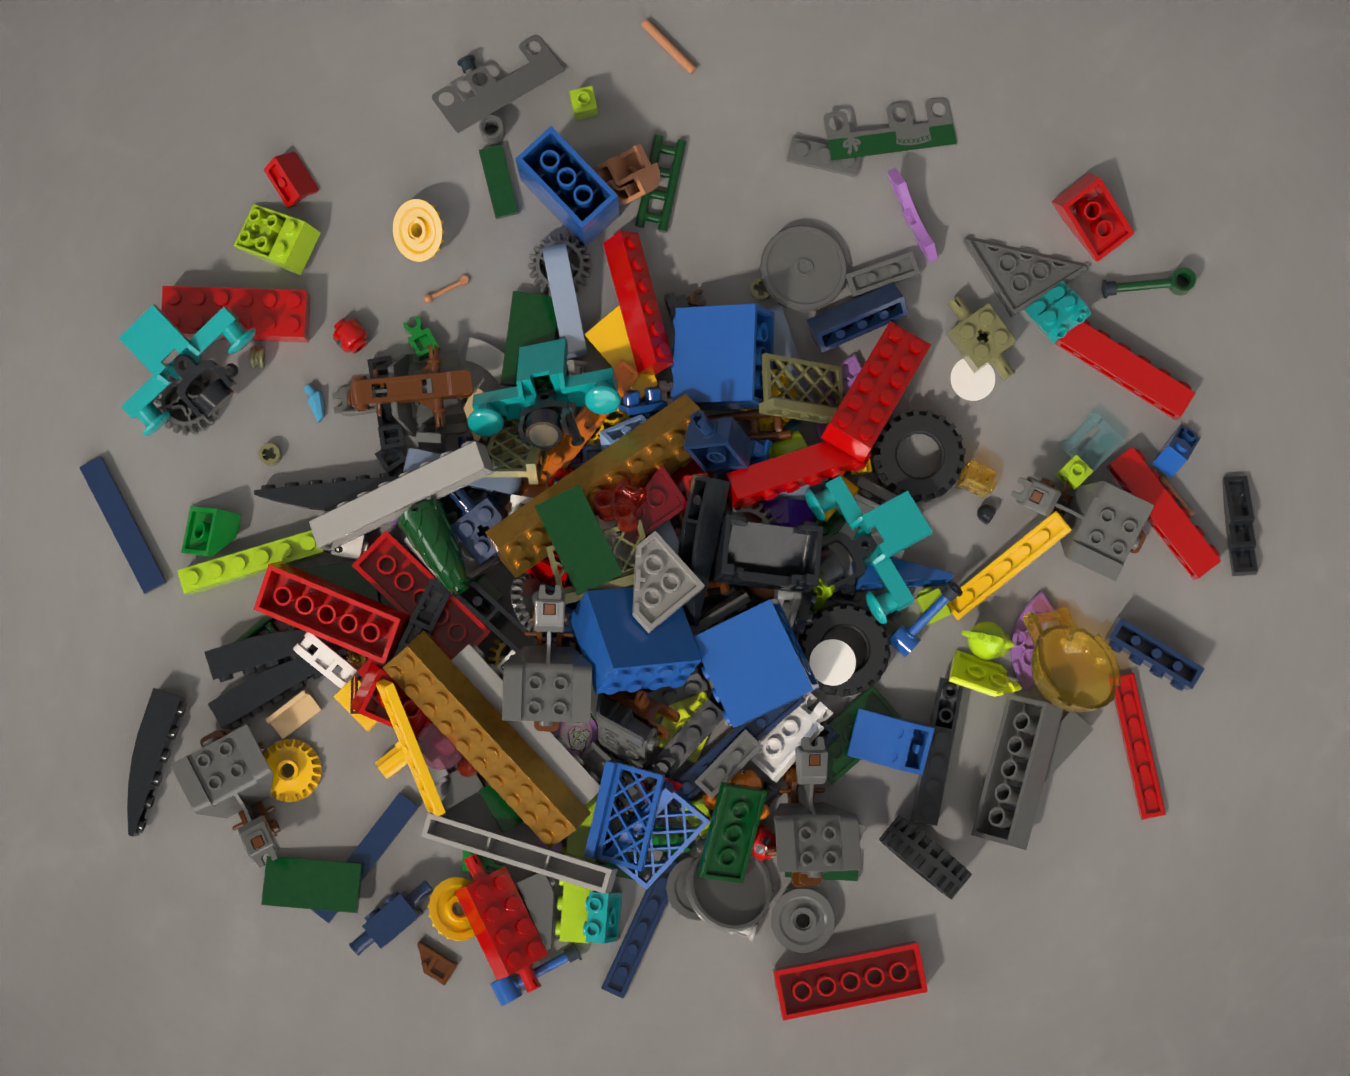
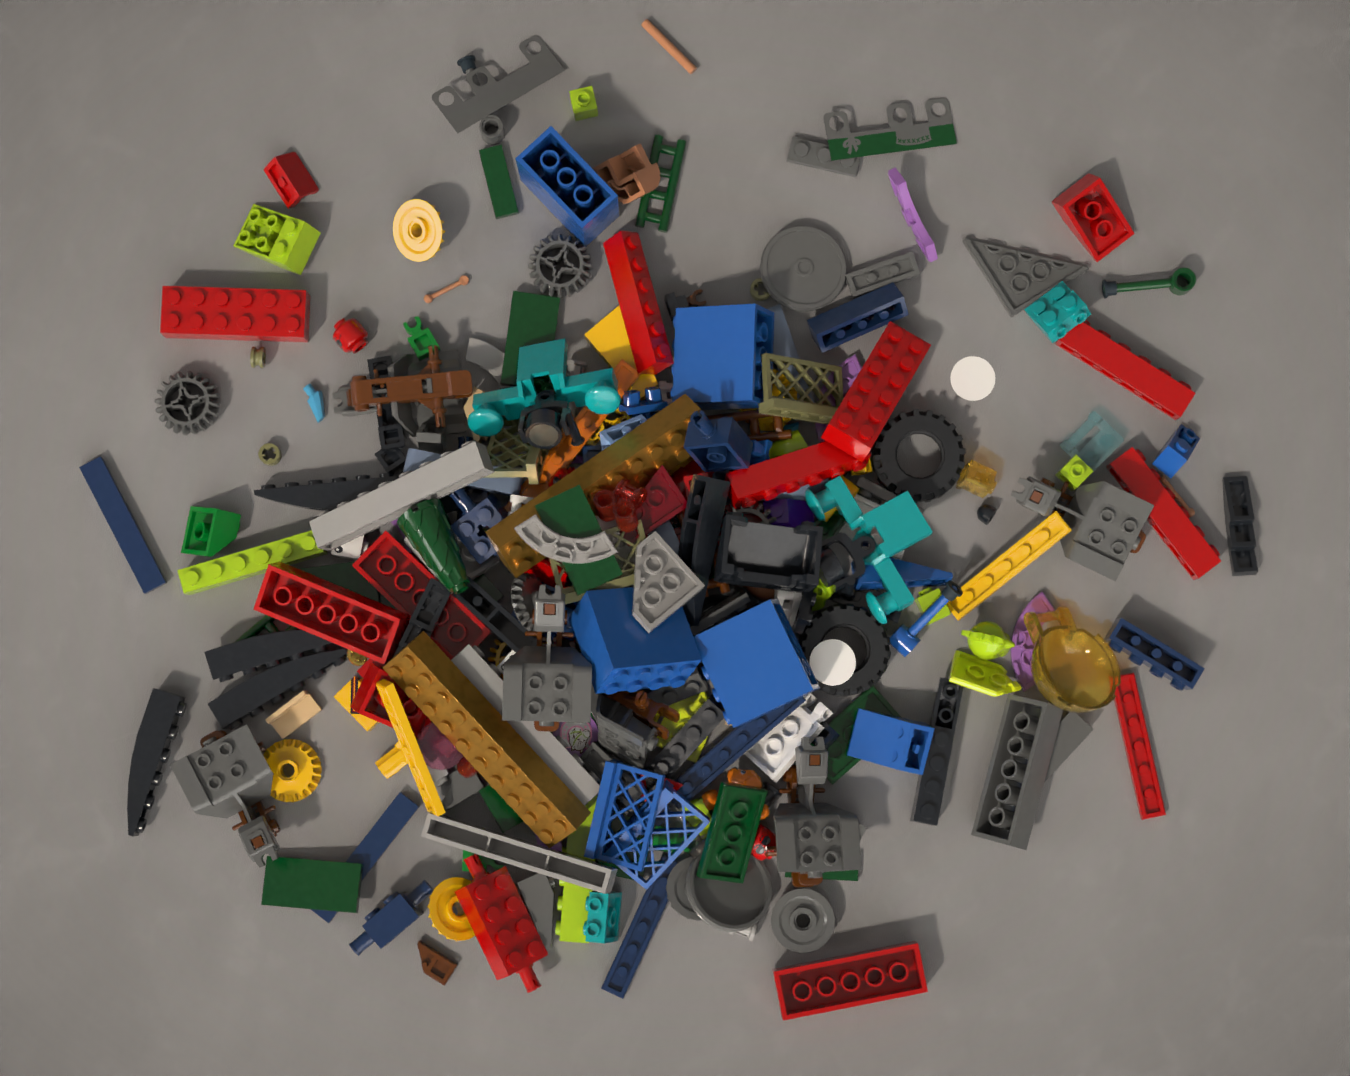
teal piece [119,304,256,437] -> none
white plate [293,632,357,689] -> none
blue piece [490,942,582,1006] -> none
sand blue beam [542,243,588,360] -> none
dark grey plate [694,728,763,799] -> none
black tyre [879,815,972,900] -> none
olive brick [947,295,1017,381] -> none
none -> light grey tile [514,515,618,564]

